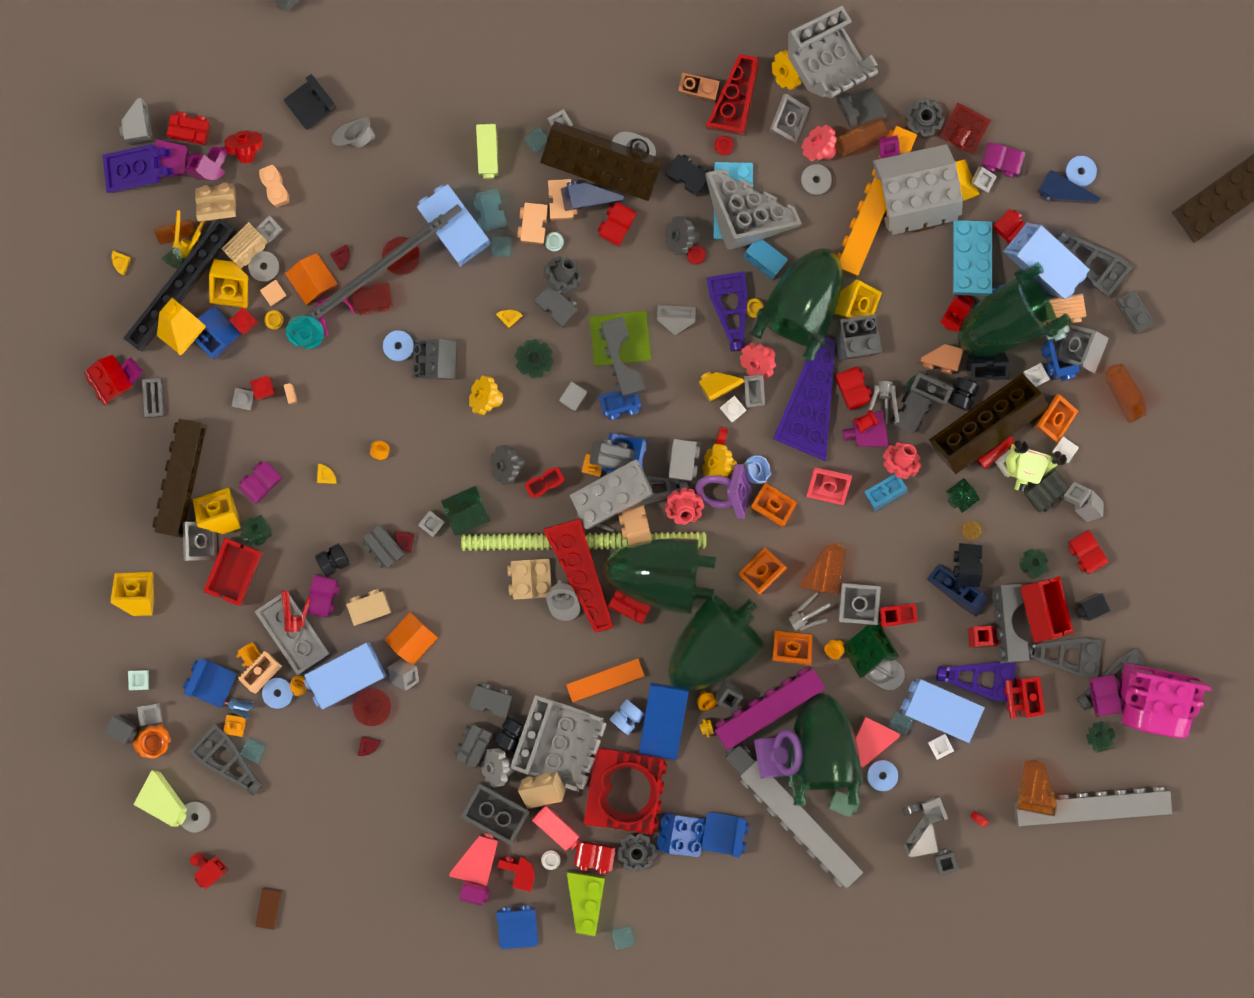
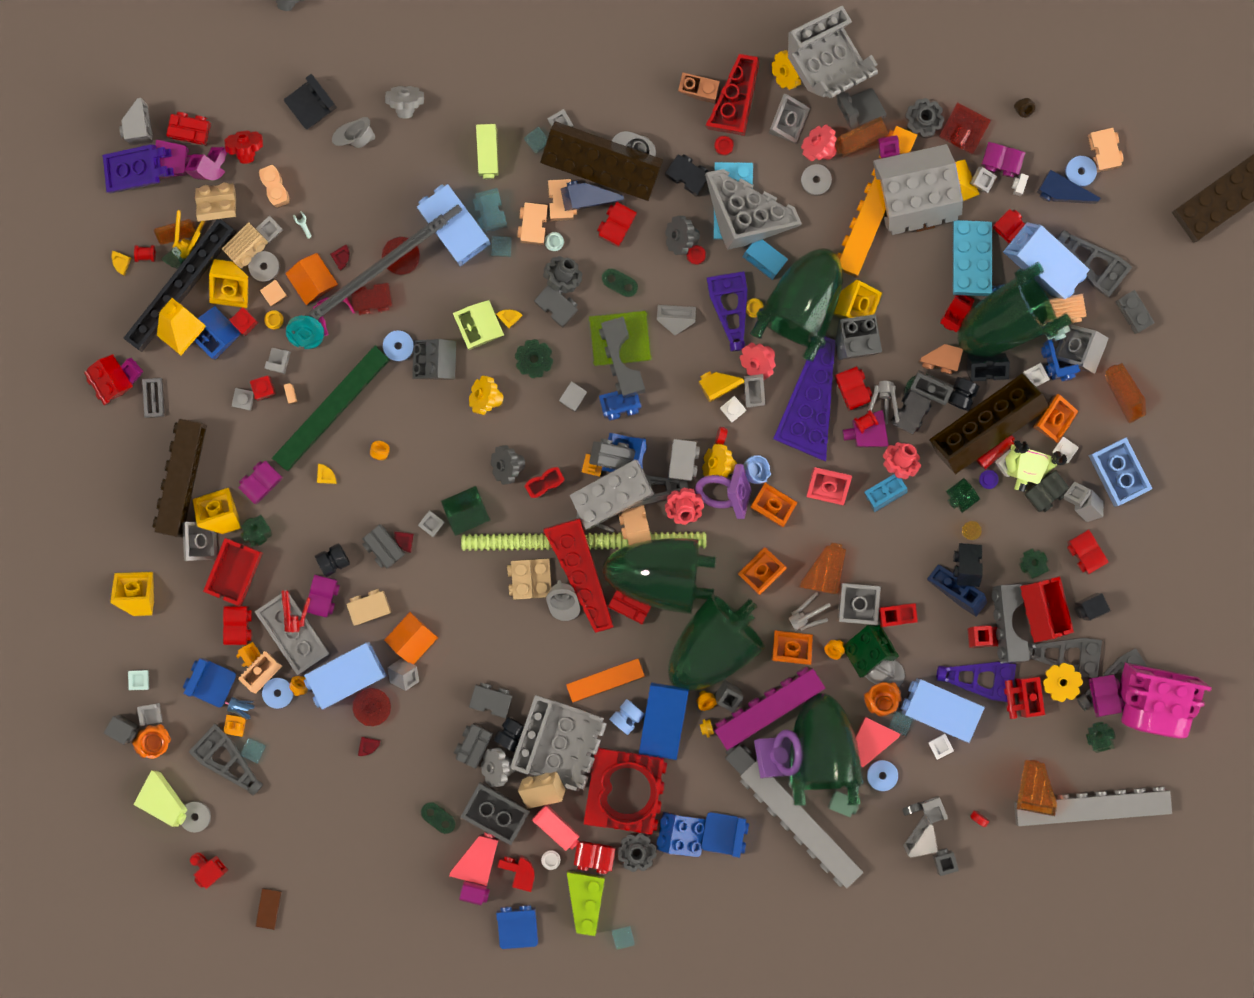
none -> red bush [134,245,156,262]
none -> red brick [223,606,252,645]
none -> light grey panel [264,348,291,374]
none -> dark green tile [271,345,390,471]
none -> light aqua hand [293,211,312,238]
none -> light grey plant [385,86,424,119]
none -> clear green plate [421,802,456,834]
none -> yellowish green slope [453,300,504,350]
none -> clear green plate [602,269,638,298]
none -> orange hair [864,682,902,716]
none -> dark purple plate [979,470,999,489]
none -> white plate [1012,173,1029,196]
none -> dark brown tile [1014,98,1036,118]
none -> yellow plant [1042,663,1083,702]
none -> light nougat brick [1088,128,1123,172]
none -> light blue brick [1088,437,1152,507]

